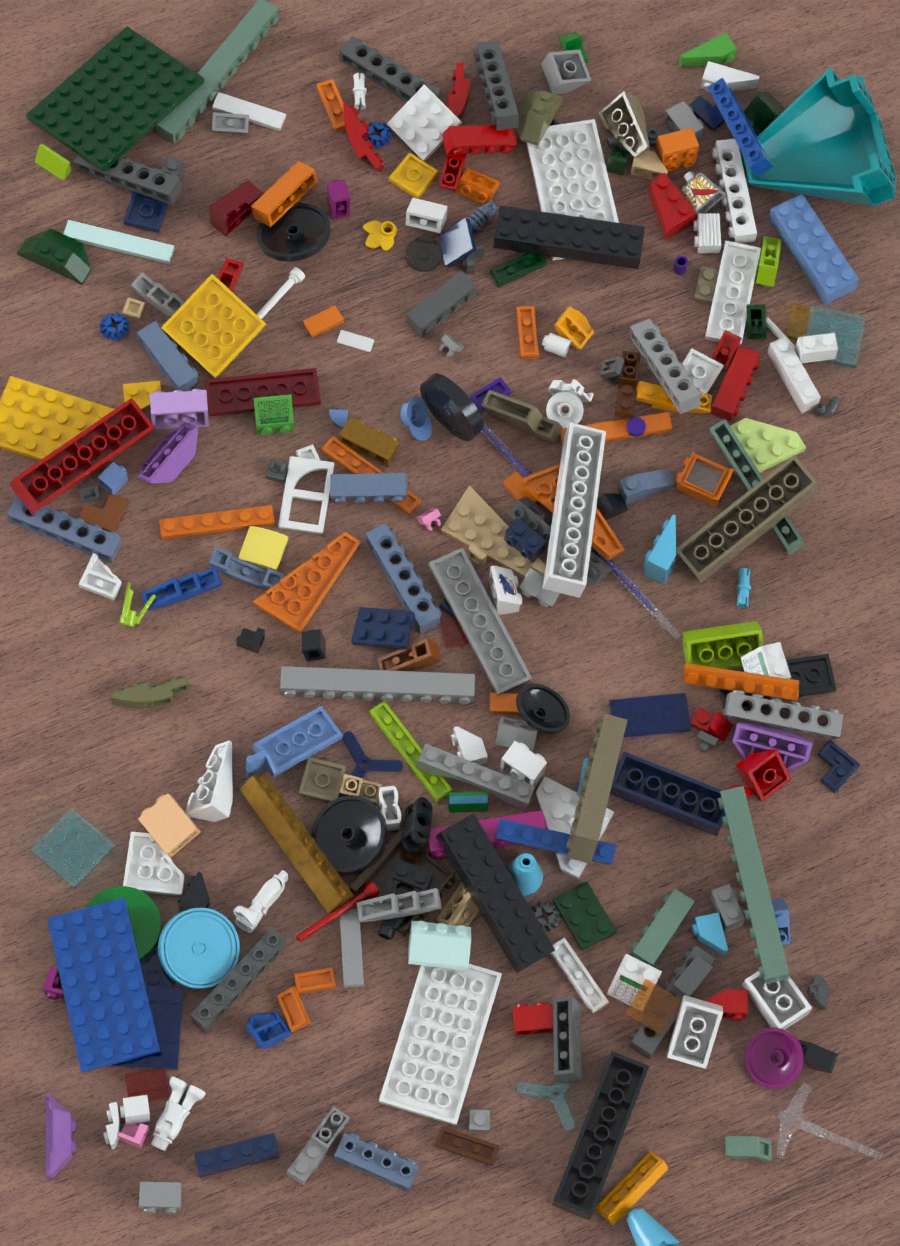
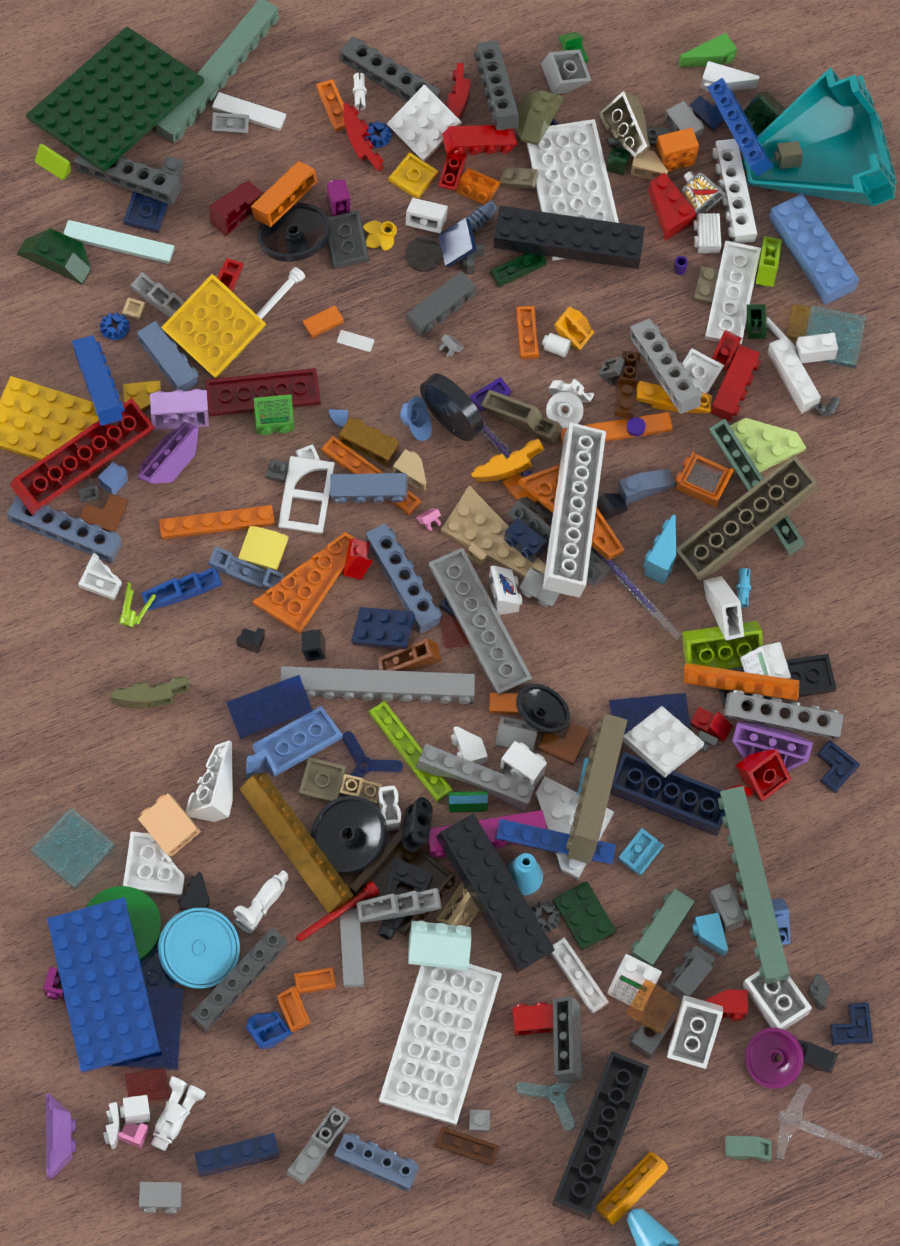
none -> blue brick [72,335,124,426]
none -> clear blue tile [226,675,313,738]
none -> dark grey tile [328,210,370,269]
none -> red slope [343,538,373,580]
none -> tan slope [393,449,427,493]
none -> light orange slope [471,439,545,482]
none -> dark tan plate [500,167,539,189]
none -> dark orange tile [538,723,589,765]
none -> medium azure plate [618,828,664,876]
none -> white plate [623,706,705,778]
none -> white slope [703,576,744,640]
none -> dark tan brick [774,141,803,169]
none -> dark blue tile [830,1003,873,1045]

